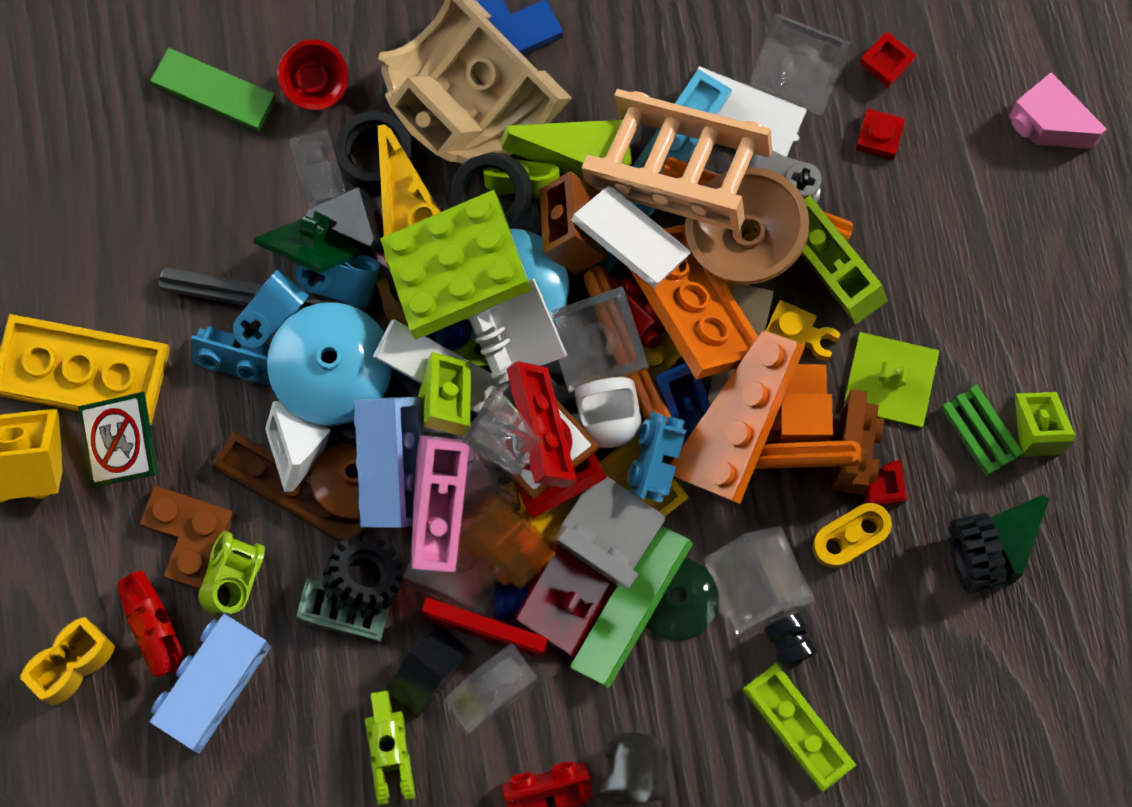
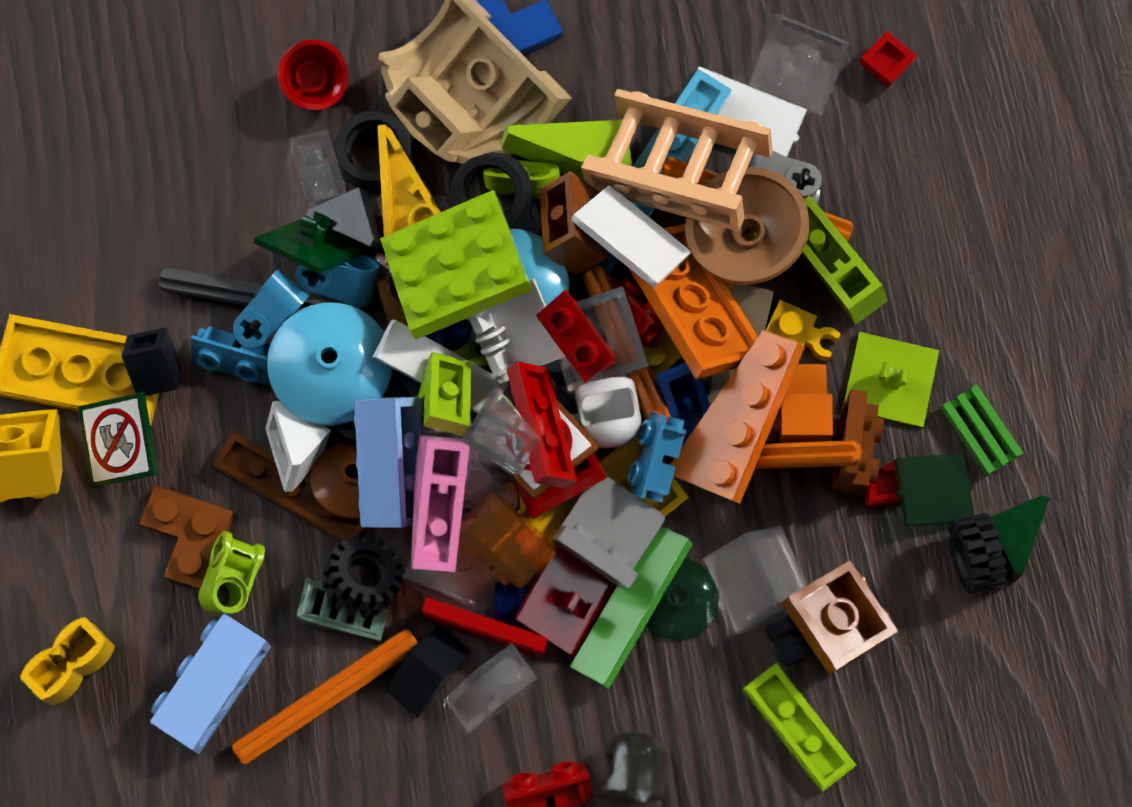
red hinge [117,571,185,677] -> none
bright green tile [151,48,276,133] -> none
lime hinge [365,691,416,805] -> none
yellow plate [812,503,892,568] -> none
red plate [855,108,906,160] -> none
bright pink slope [1008,72,1107,149] -> none
lime slope [1015,392,1075,457] -> none
none -> black panel [121,327,182,396]
none -> orange axle [231,629,418,764]
none -> red hinge [535,290,616,383]
none -> plate [781,561,898,675]
none -> clear green piece [894,453,975,527]

